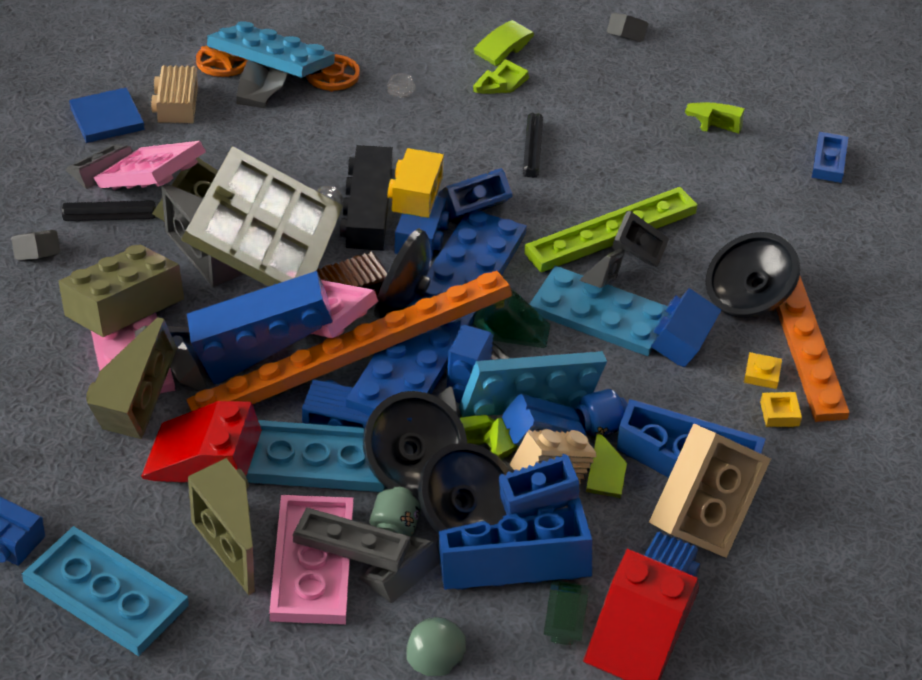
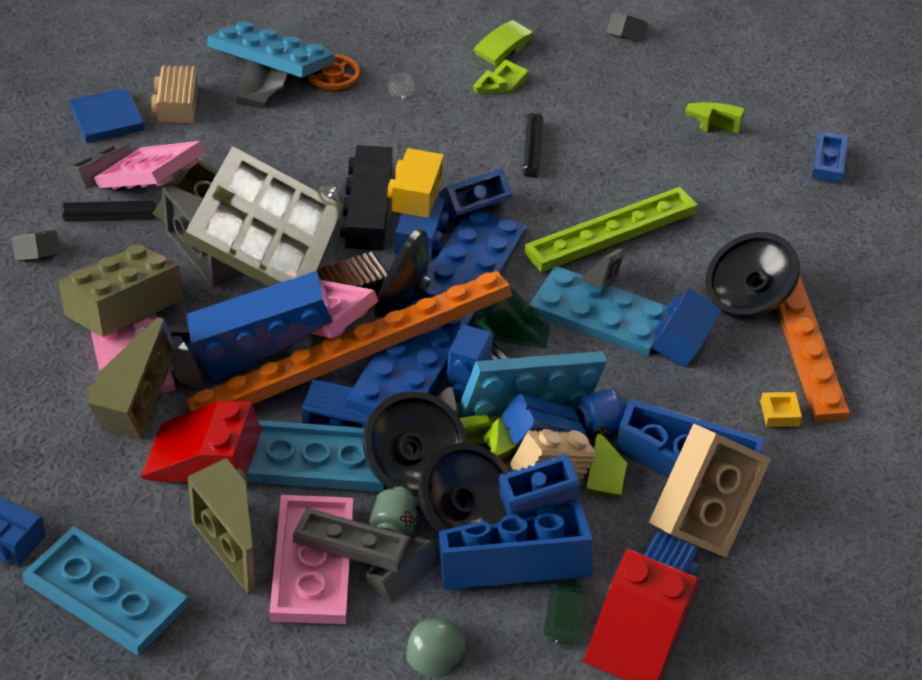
orange wheel [196,46,250,77] -> none
dark grey slope [612,211,670,267] -> none
yellow plate [744,352,782,389] -> none

